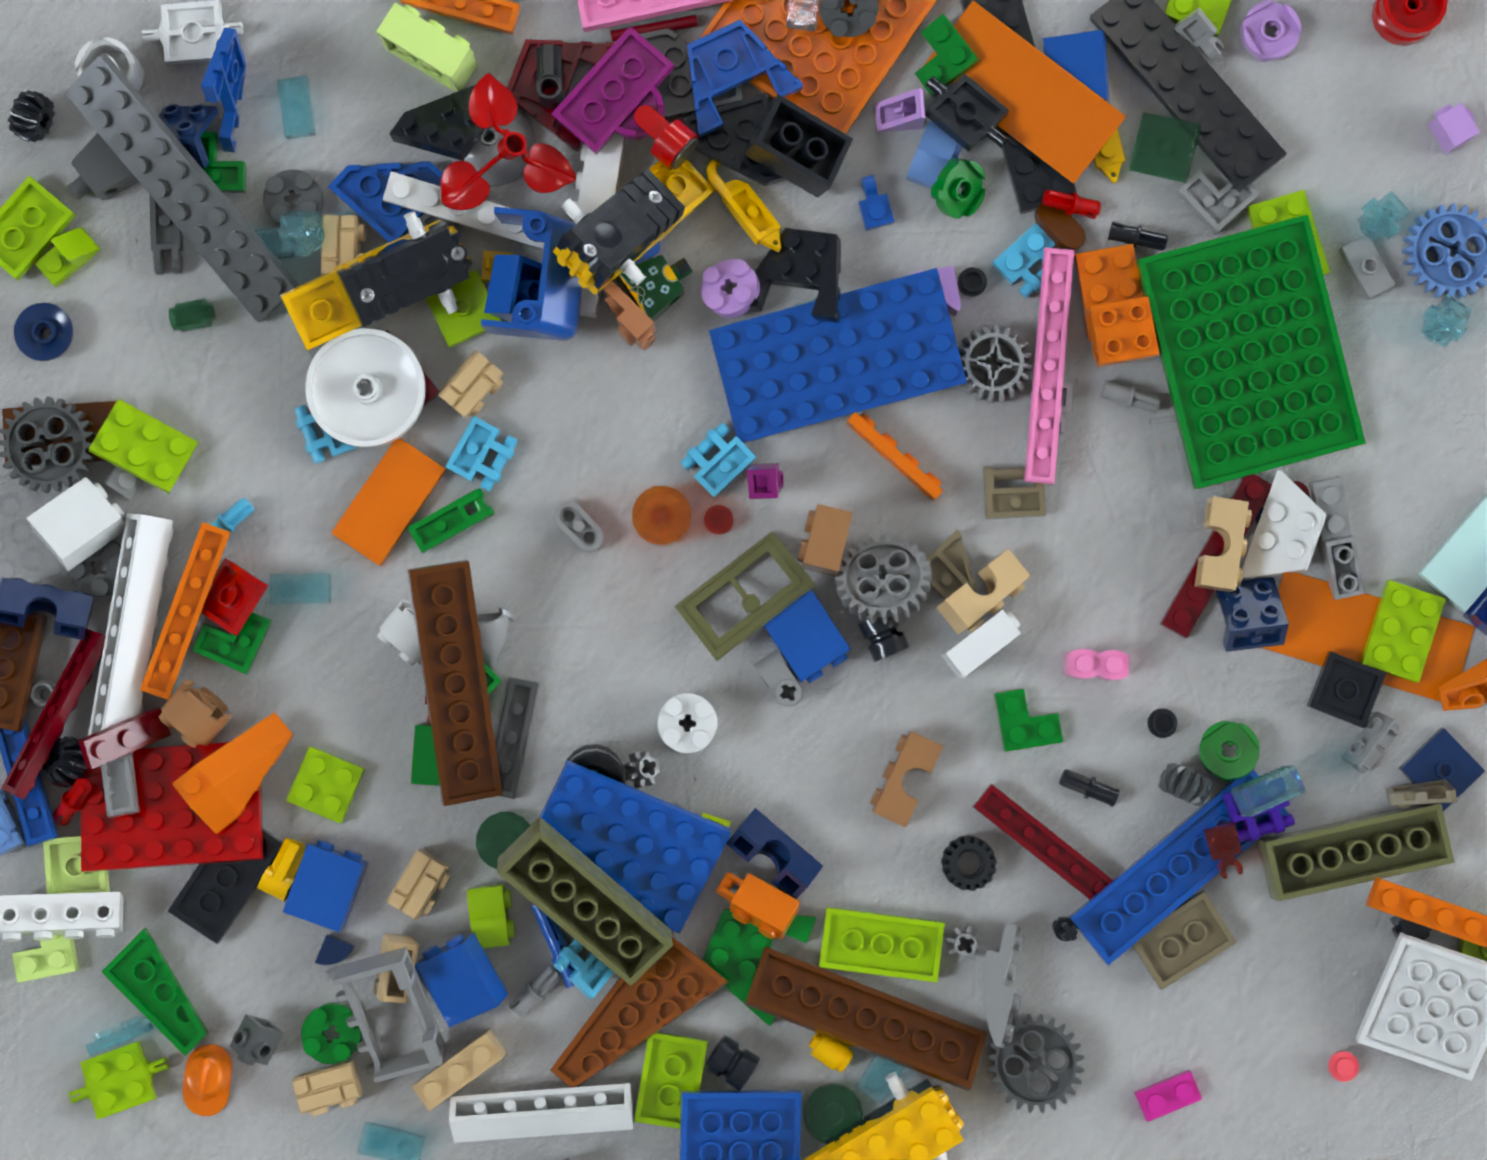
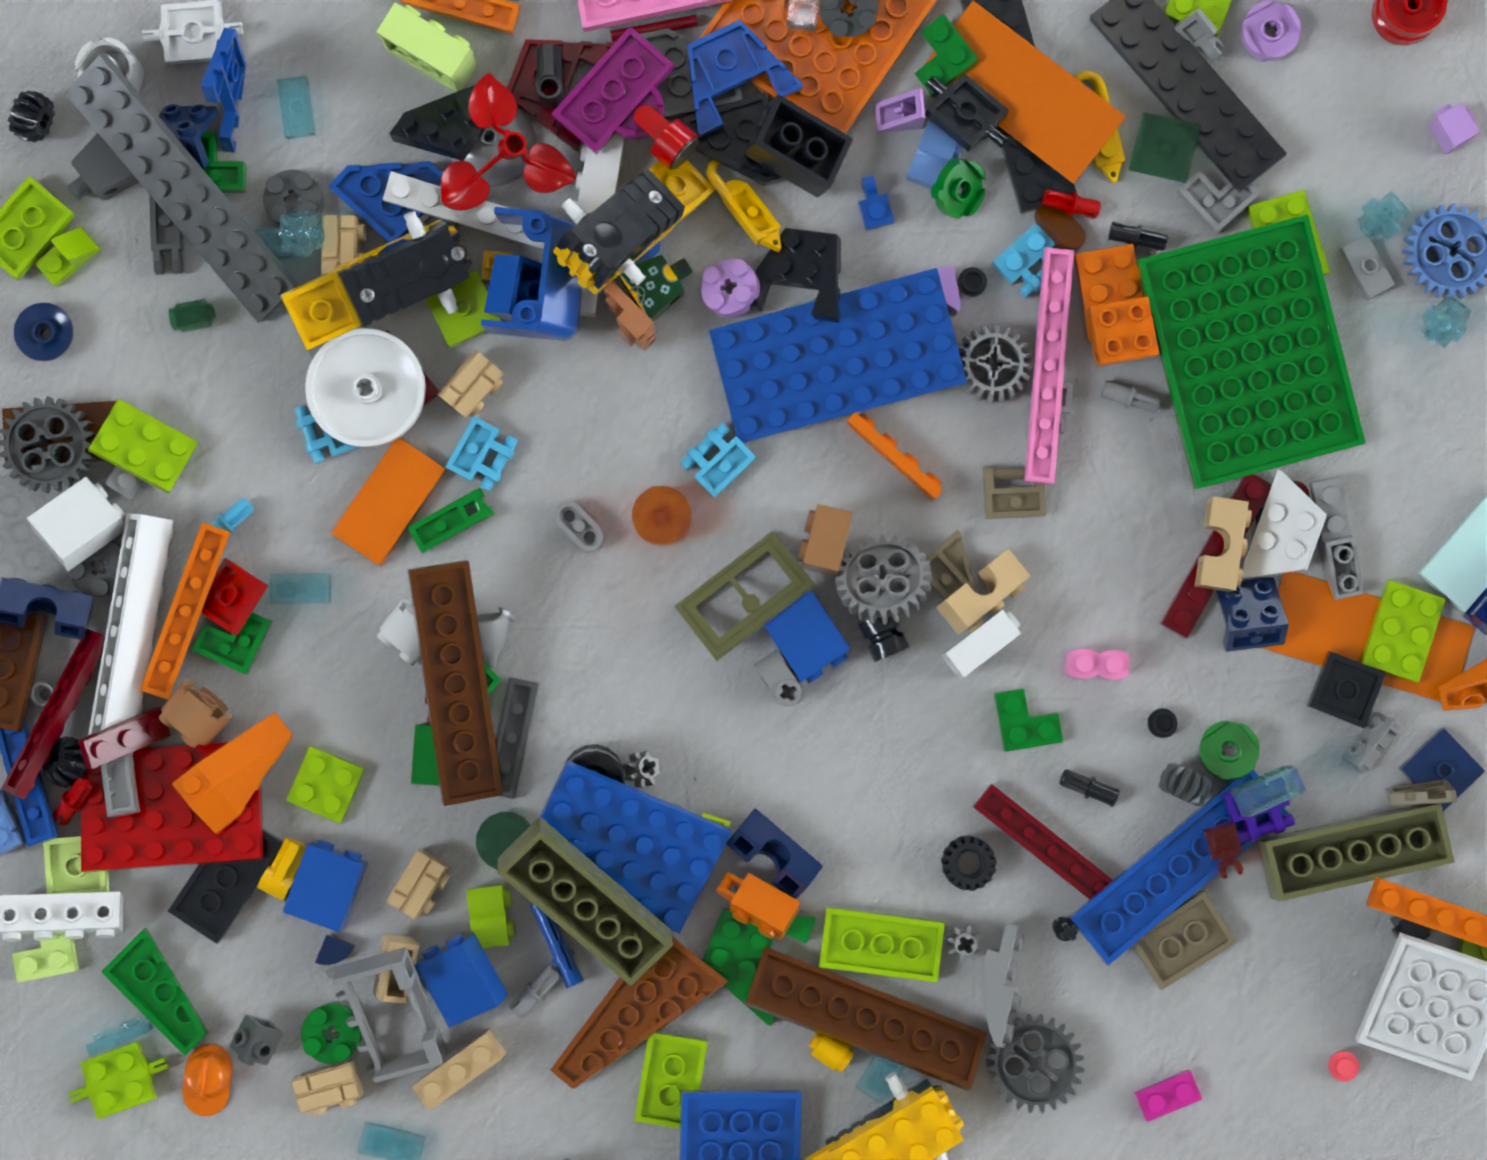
white brick [449,1083,634,1143] -> none
medium azure plate [554,939,614,999] -> none
white brick [658,693,718,753] -> none
clear red plate [704,505,733,535] -> none
black wheel [704,1035,760,1091] -> none
magenta brick [747,463,784,499] -> none
clear green tile [803,1083,863,1144] -> none
medium nougat arch [870,731,944,828] -> none
blue brick [1043,30,1110,104] -> none

